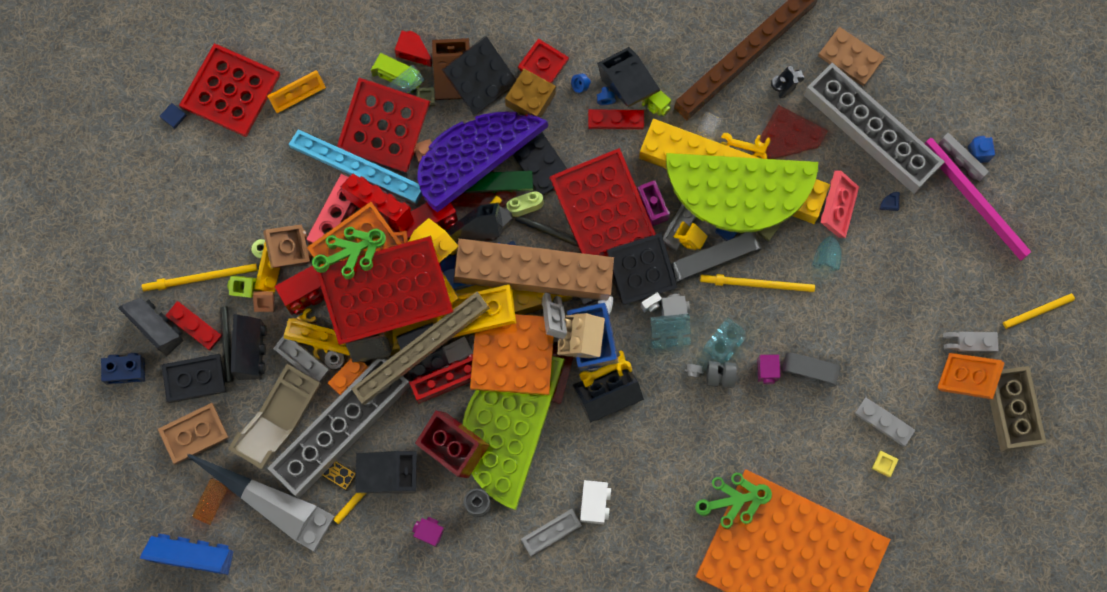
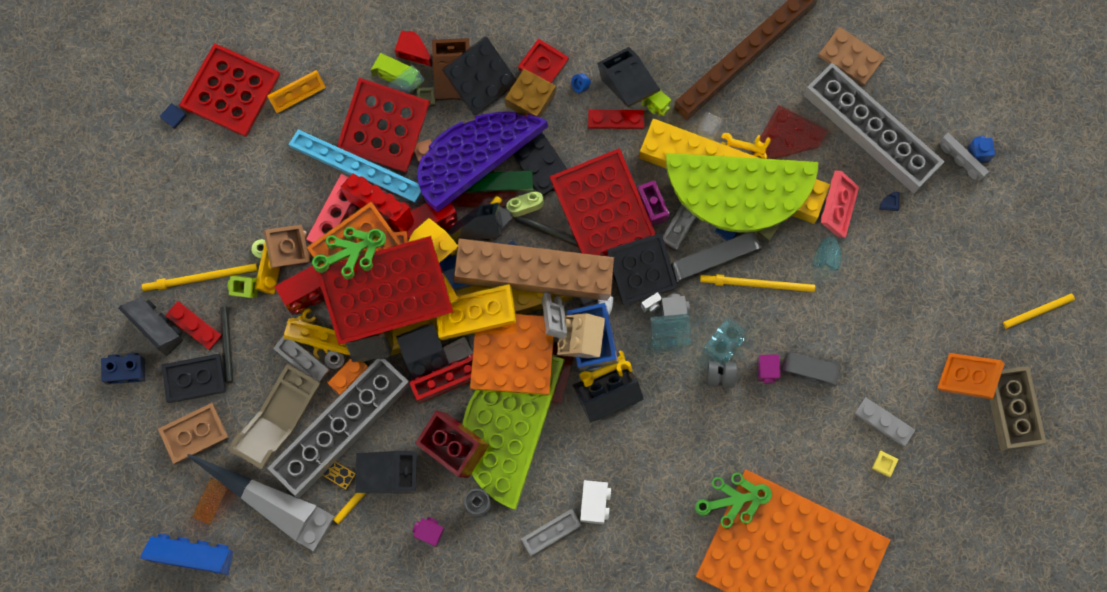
black slope [231,314,267,380] -> none
nougat plate [253,291,275,312] -> none
dark tan plate [351,292,490,405] -> none
blue tile [597,87,616,105] -> none
yellow window [673,221,708,250] -> none
light grey plate [685,364,704,377] -> none
black hips [771,66,804,98] -> none
dark pink tile [924,138,1031,261] -> none
light grey hinge [943,332,999,352] -> none

